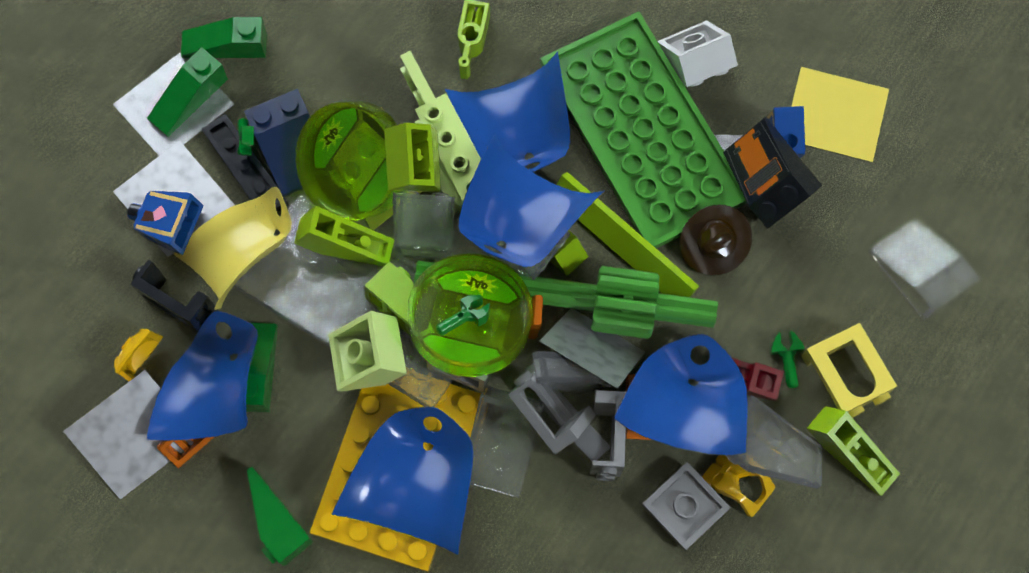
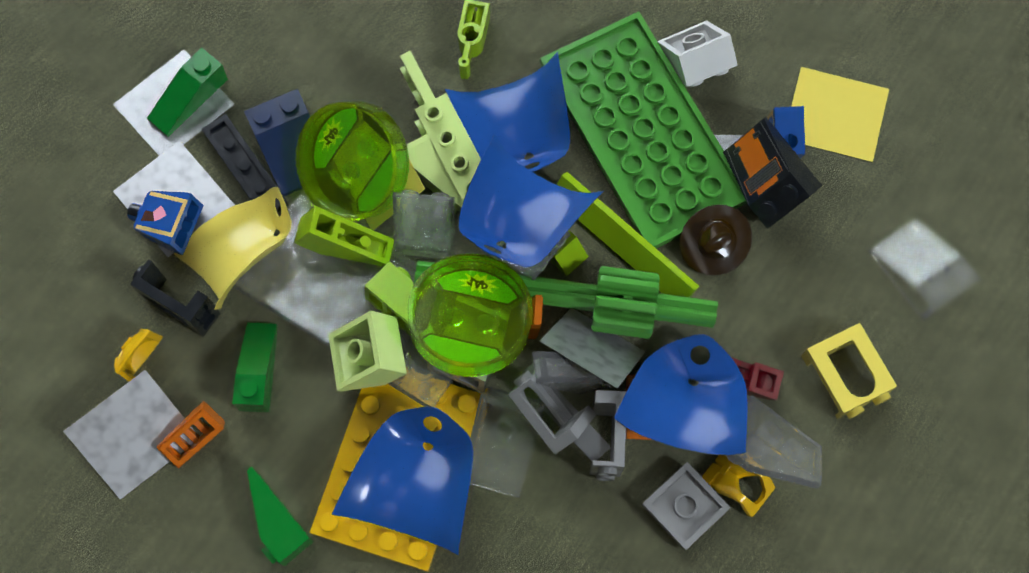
blue piece [147,311,258,441] -> none
green slope [181,17,267,58] -> none
green bar [237,118,254,156] -> none
lime slope [384,123,441,192] -> none
green bar [436,295,490,336] -> none
green bar [770,331,805,389] -> none
lime slope [807,406,900,496] -> none

